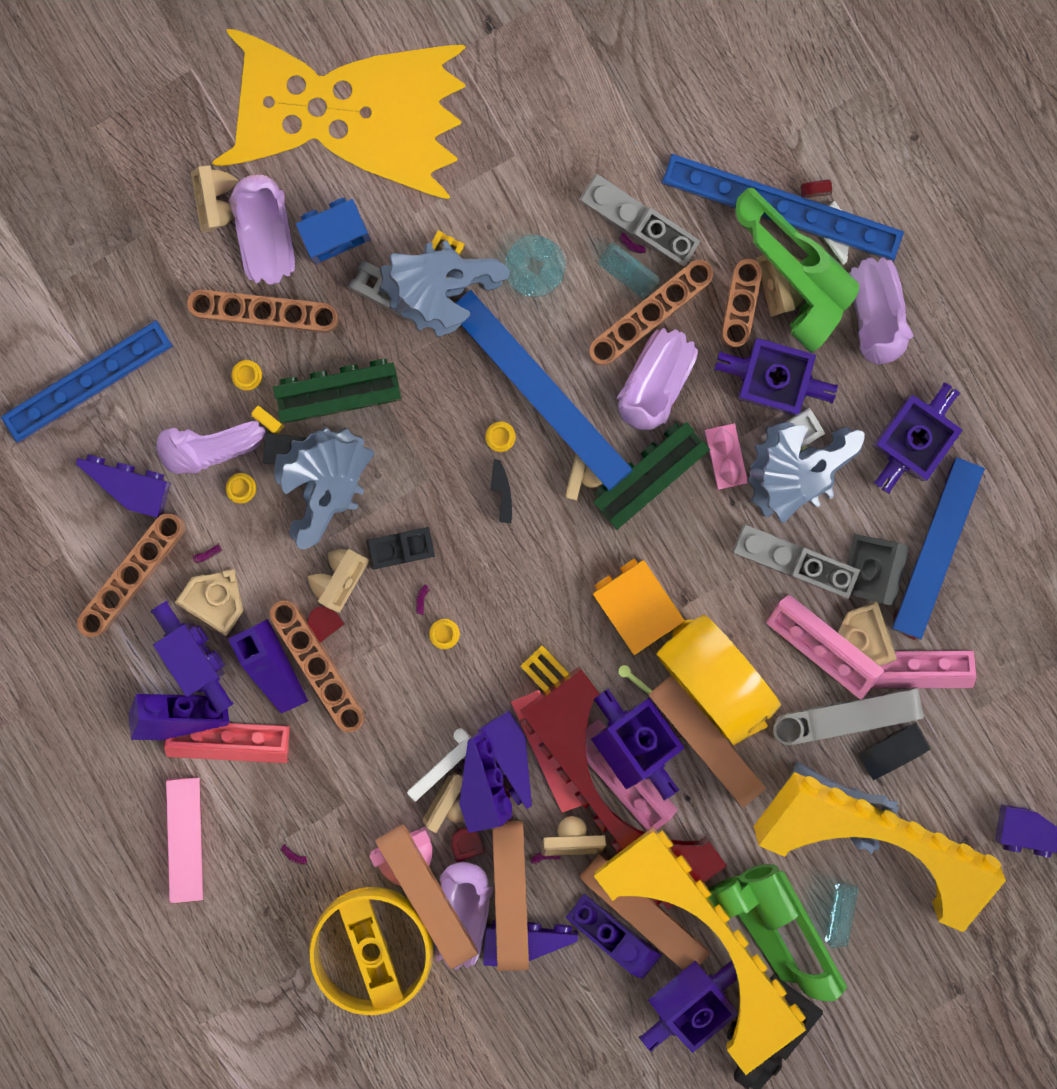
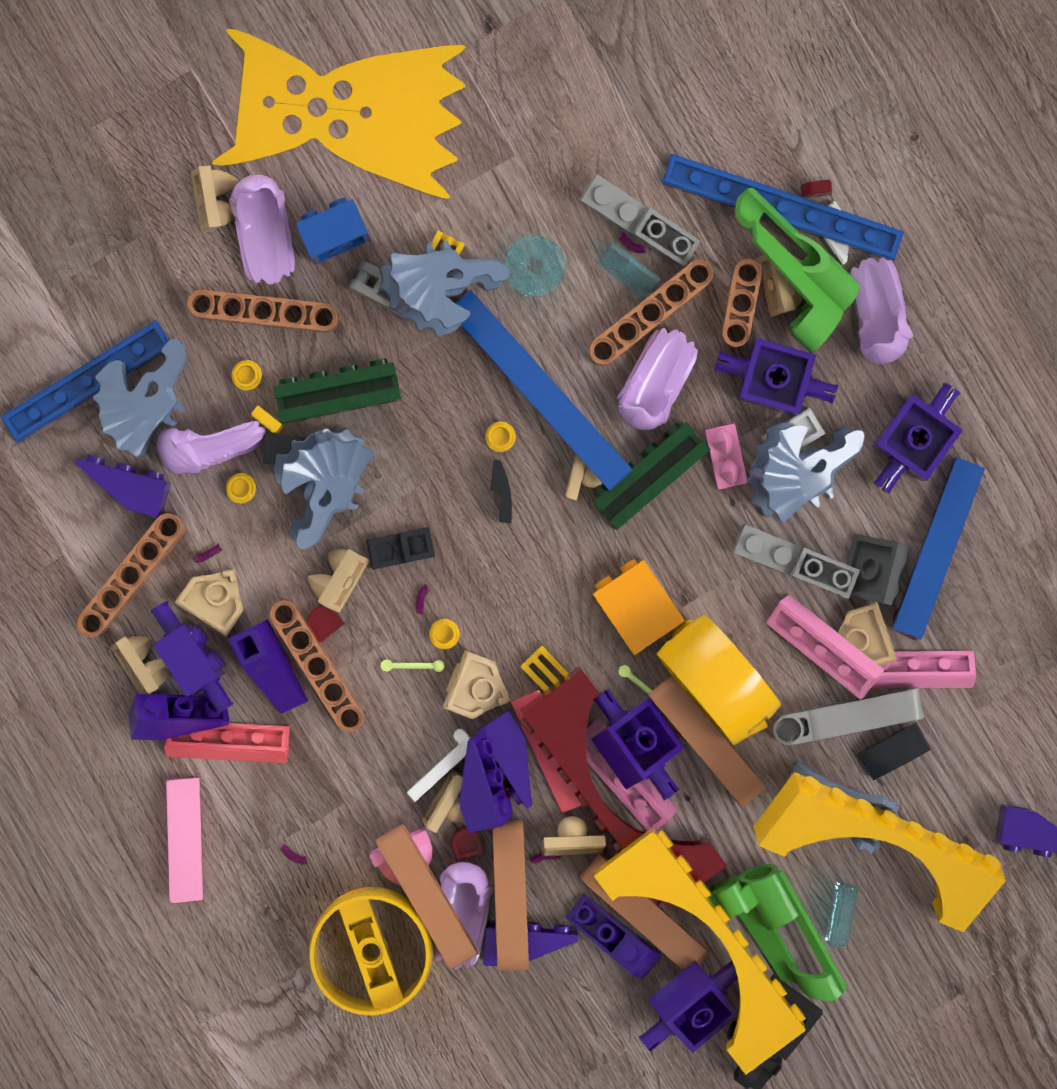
none -> sand blue animal [93,338,189,457]
none -> tan tile [110,636,171,694]
none -> yellowish green hinge [381,659,445,672]
none -> tan plate [443,650,511,719]

